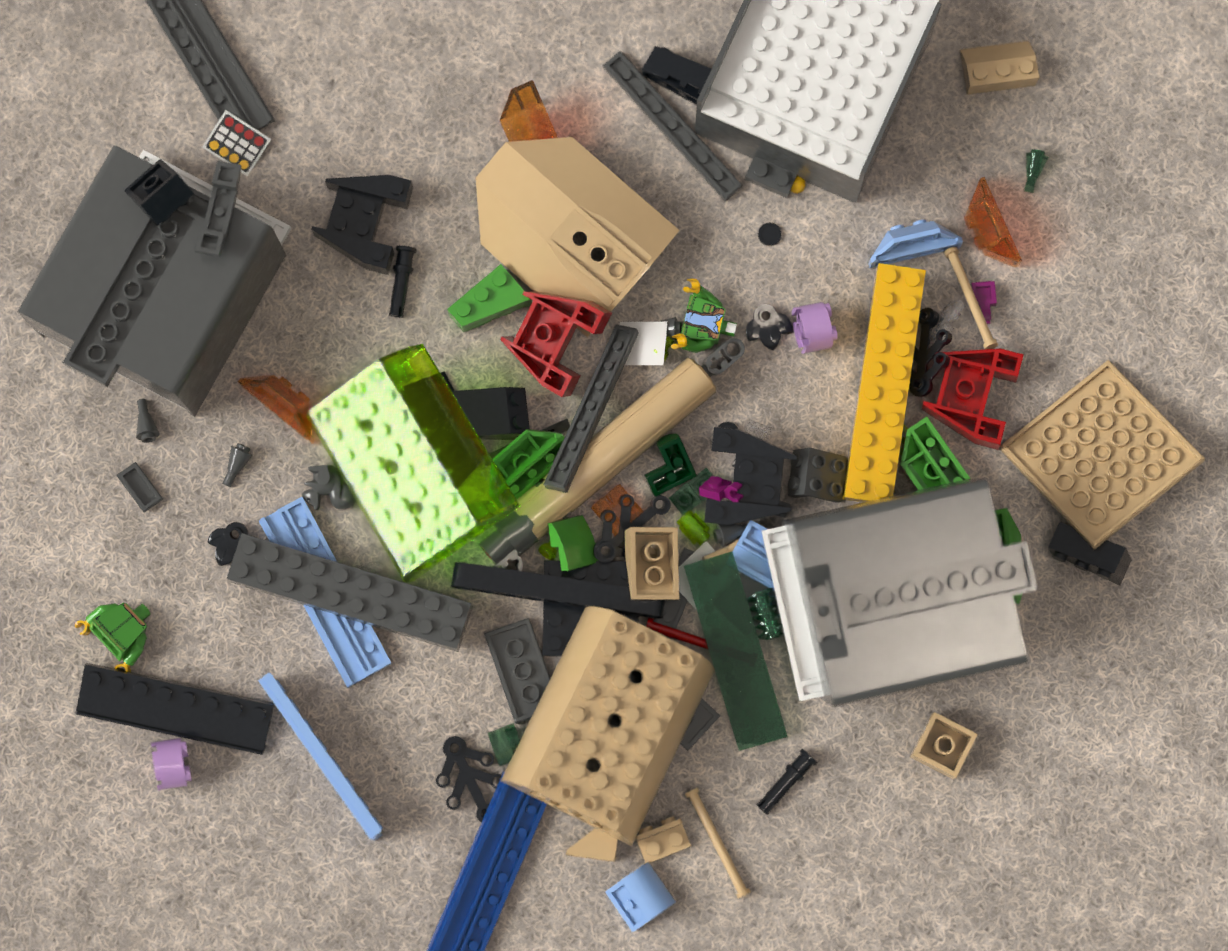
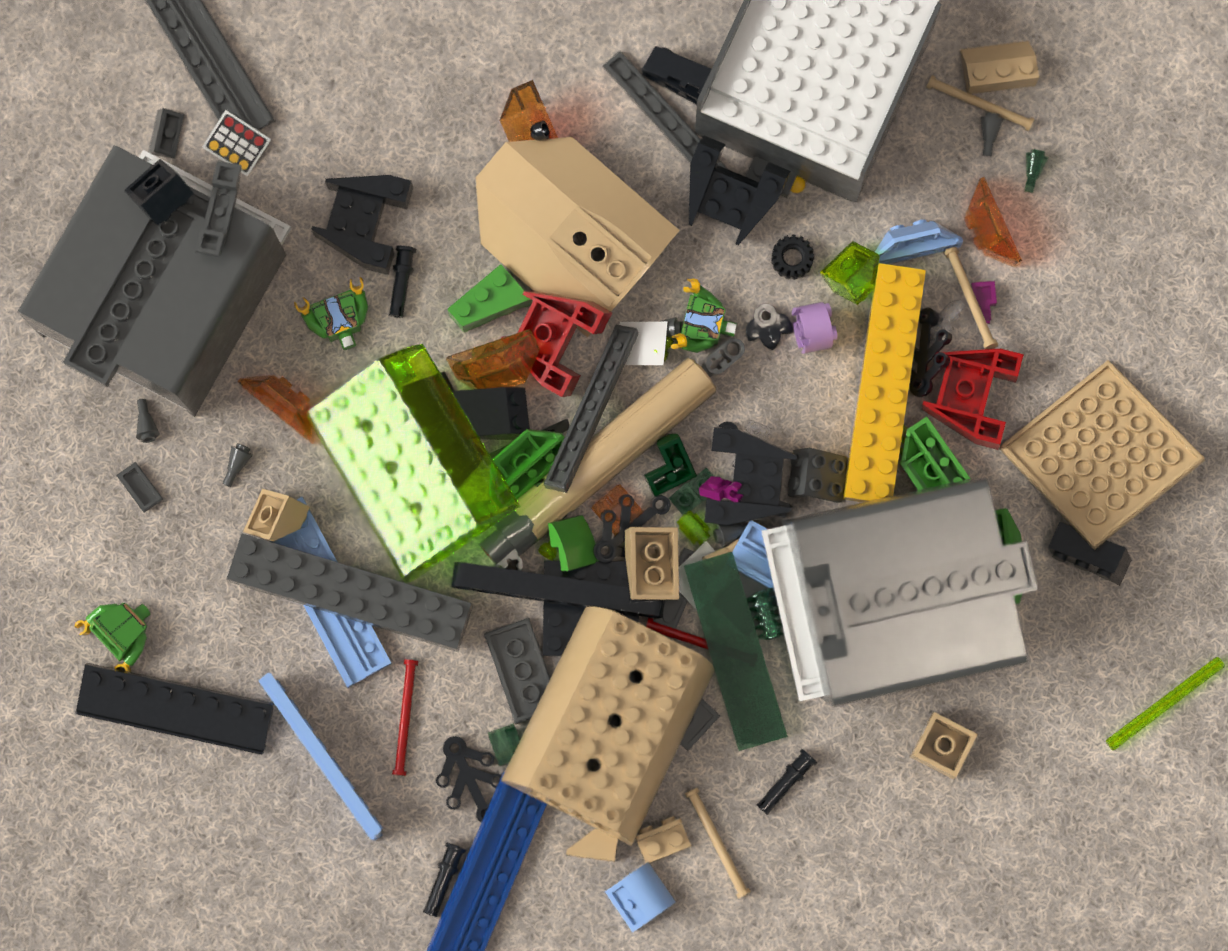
lavender brick [151,738,192,791] -> none
black plate [207,522,248,566] -> none
dark grey animal [302,465,356,510] -> none
black piece [758,223,781,246] -> none
none -> dark grey slope [148,108,184,159]
none -> tan slope [243,489,310,542]
none -> torso [294,277,368,350]
none -> red bar [392,659,419,776]
none -> black pin [423,842,466,918]
none -> clear orange wedge [446,329,540,389]
none -> black hinge [530,121,550,141]
none -> black wedge [689,135,791,245]
none -> black tyre [771,234,814,280]
none -> clear neon green slope [819,241,880,305]
none -> tan bar [926,75,1034,131]
none -> dark grey cone [980,113,1003,157]
none -> clear neon green axle [1105,657,1225,750]

